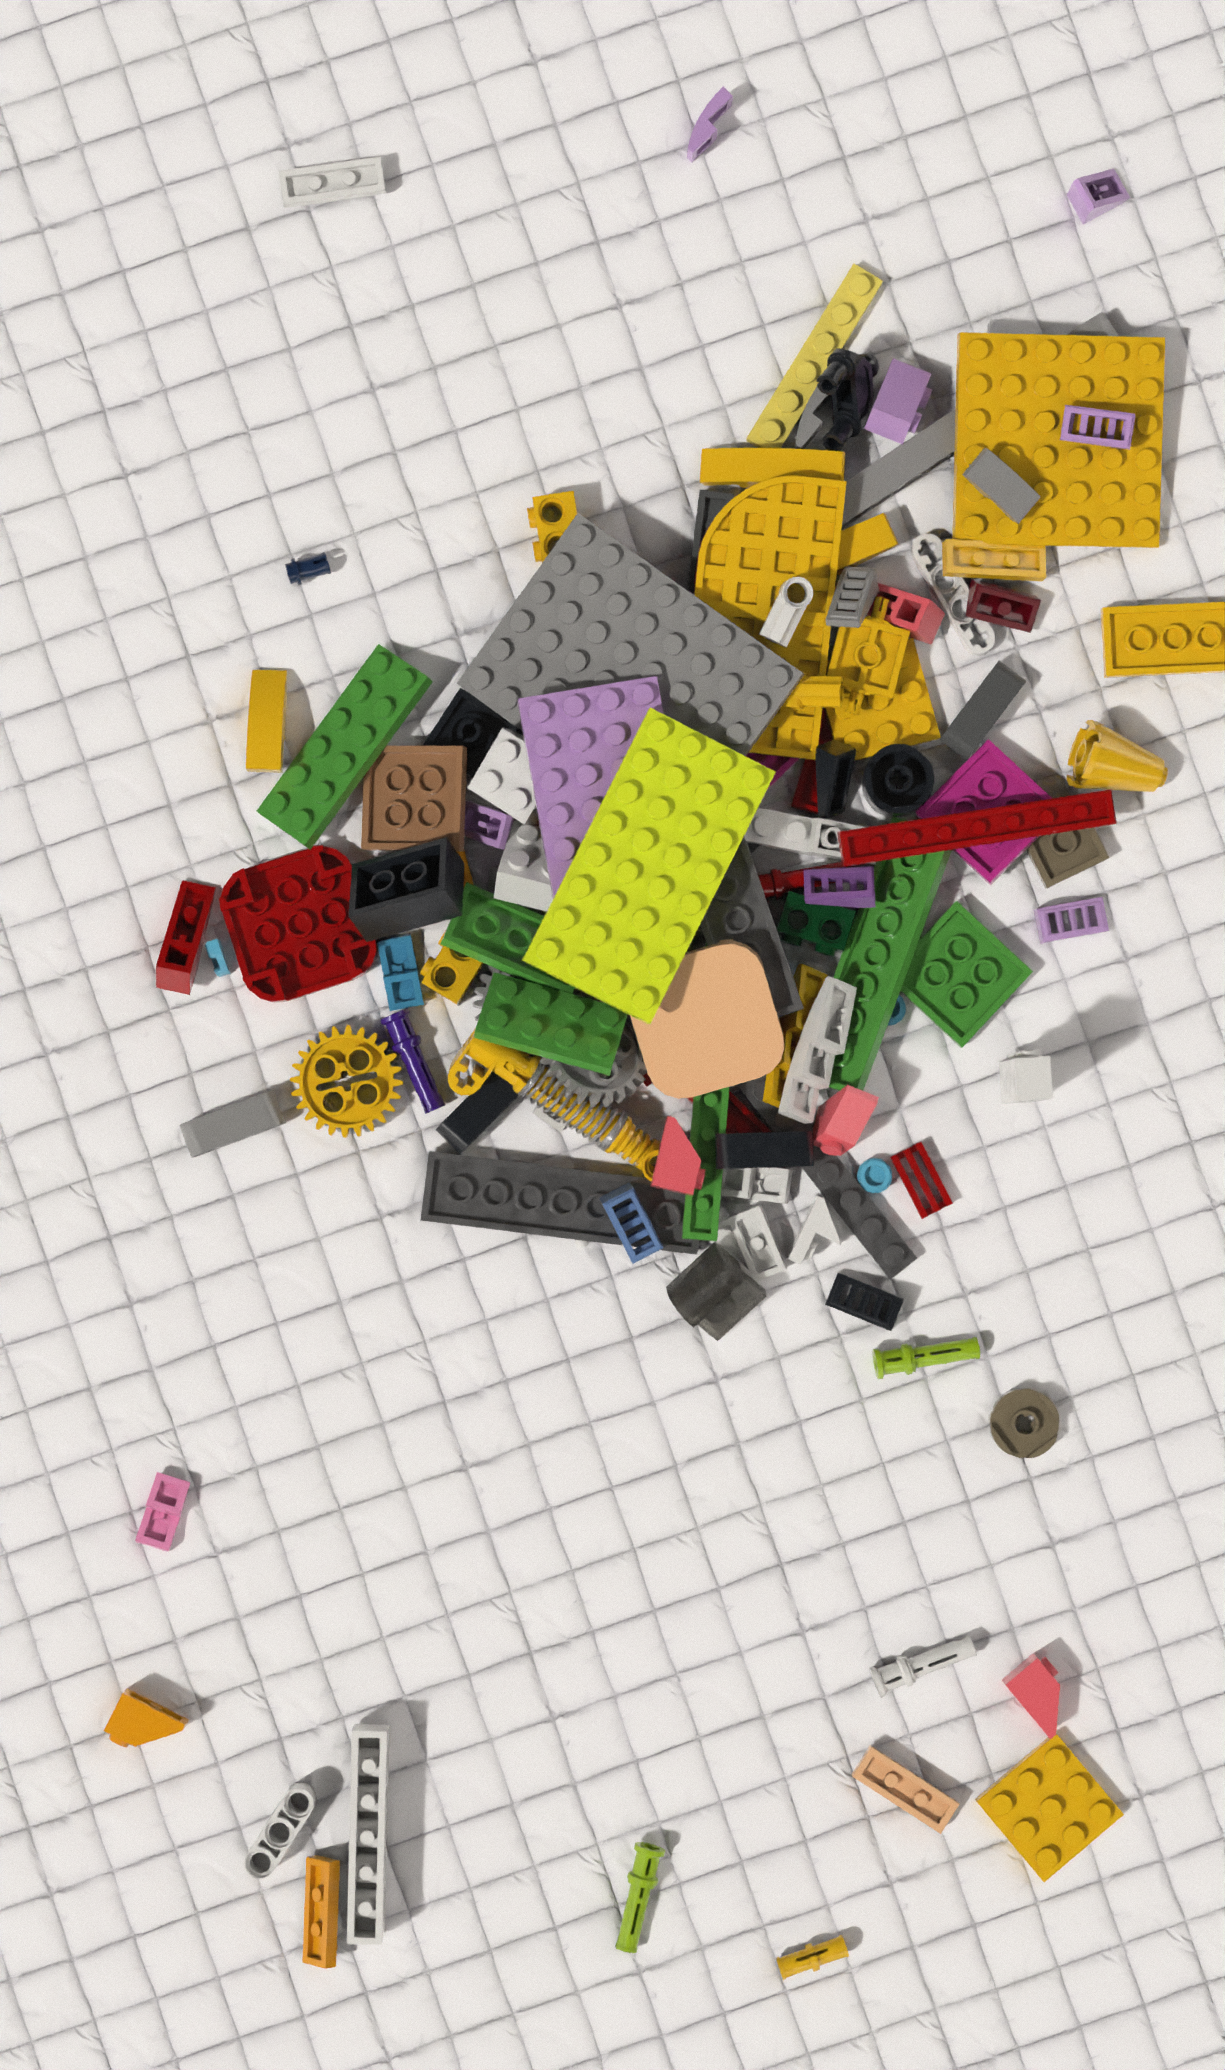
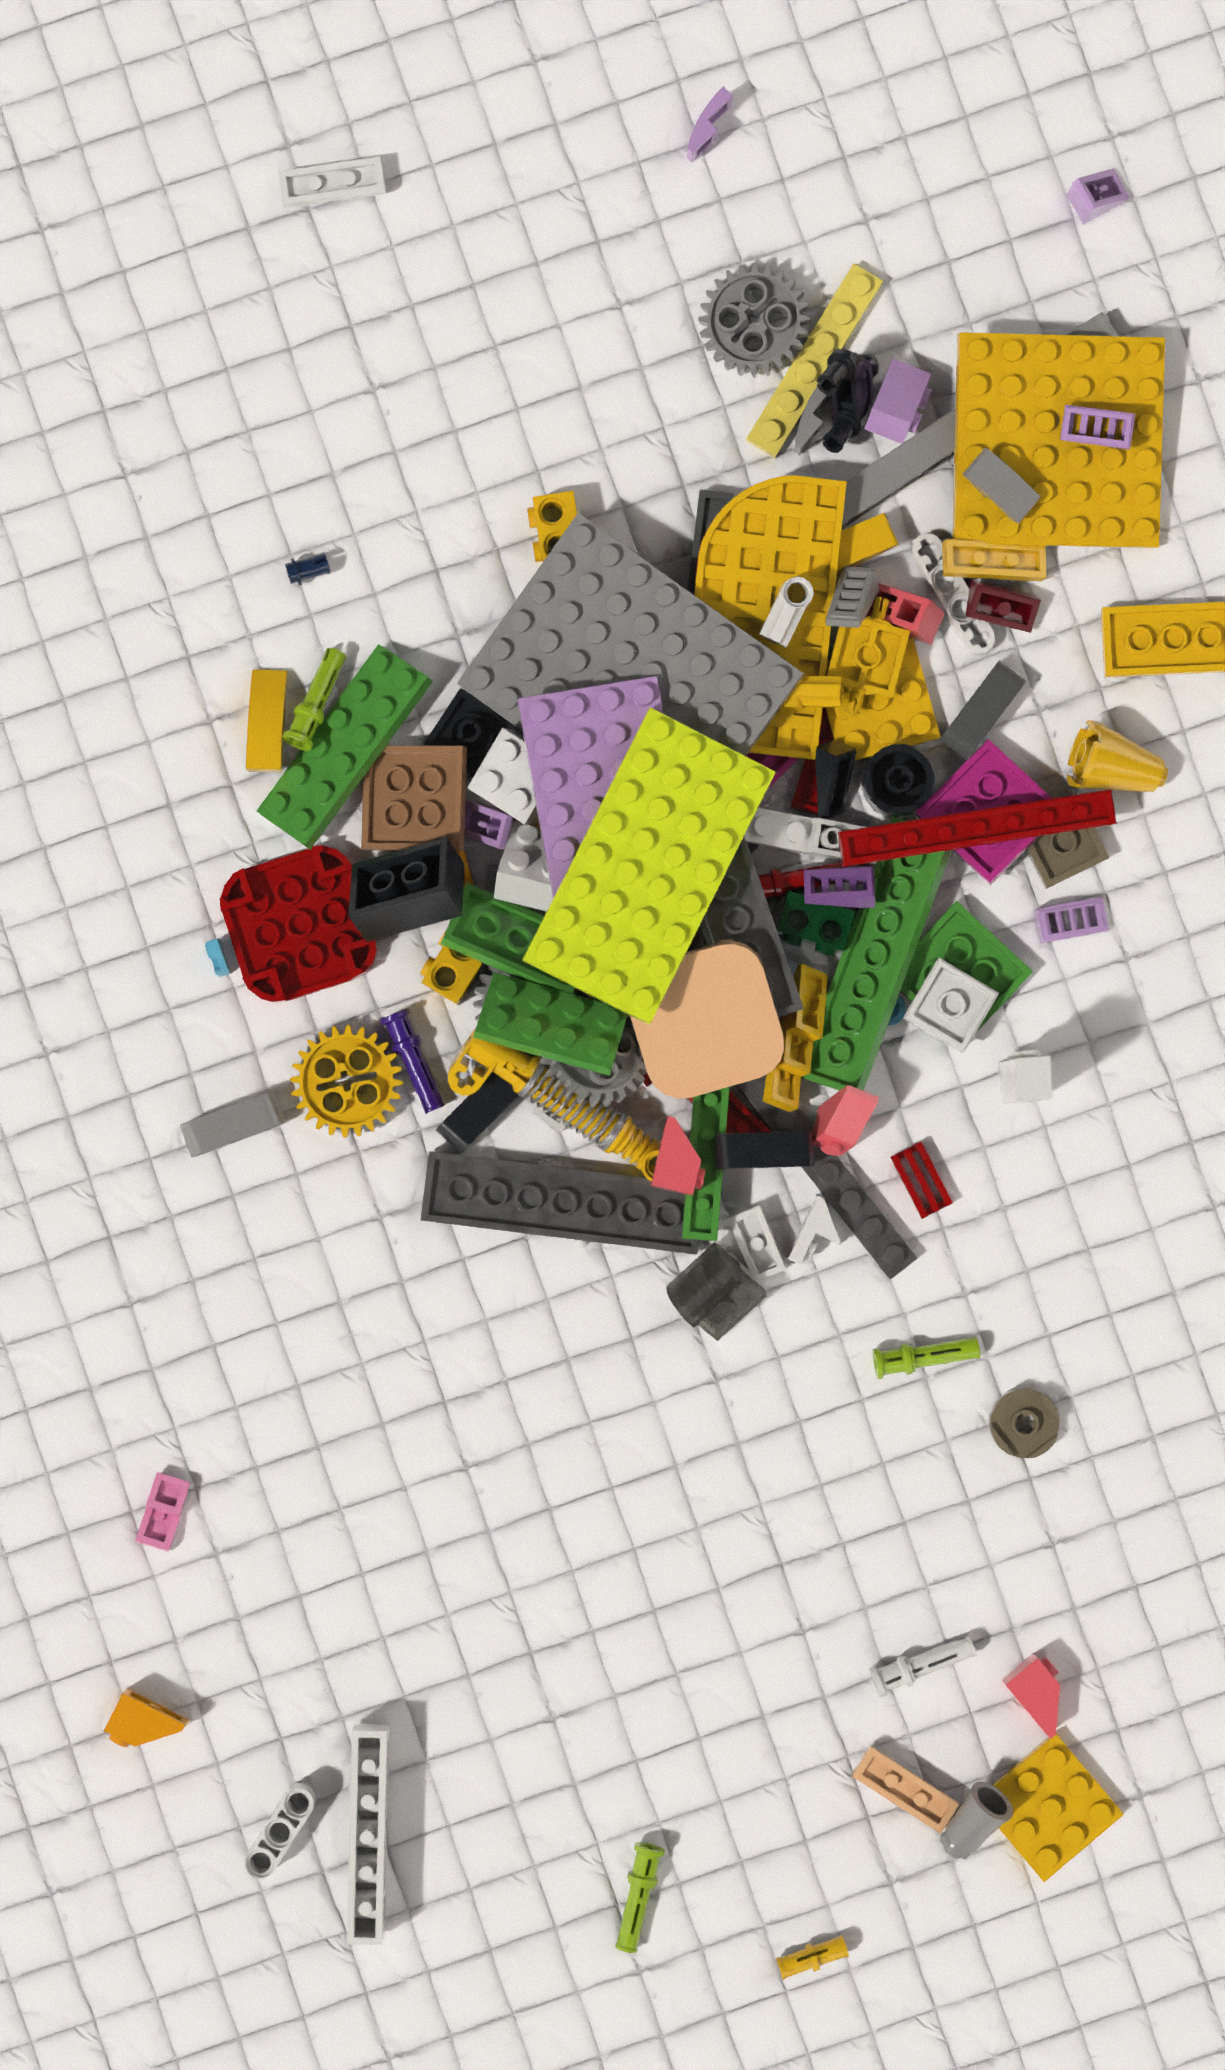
red slope [156,880,216,995] -> none
light orange plate [302,1855,340,1969] -> none
dark azure slope [377,933,424,1011] -> none
medium blue slope [599,1183,663,1264] -> none
yellow slope [700,448,846,488] -> none
white slope [721,1167,793,1204] -> none
white slope [778,976,857,1124] -> none
black slope [825,1273,904,1331] -> none
medium azure tile [857,1158,892,1193] -> none
none -> lime pin [282,647,347,751]
none -> light grey gear [698,263,811,378]
none -> white plate [903,958,999,1053]
none -> light grey plant [940,1782,1013,1859]

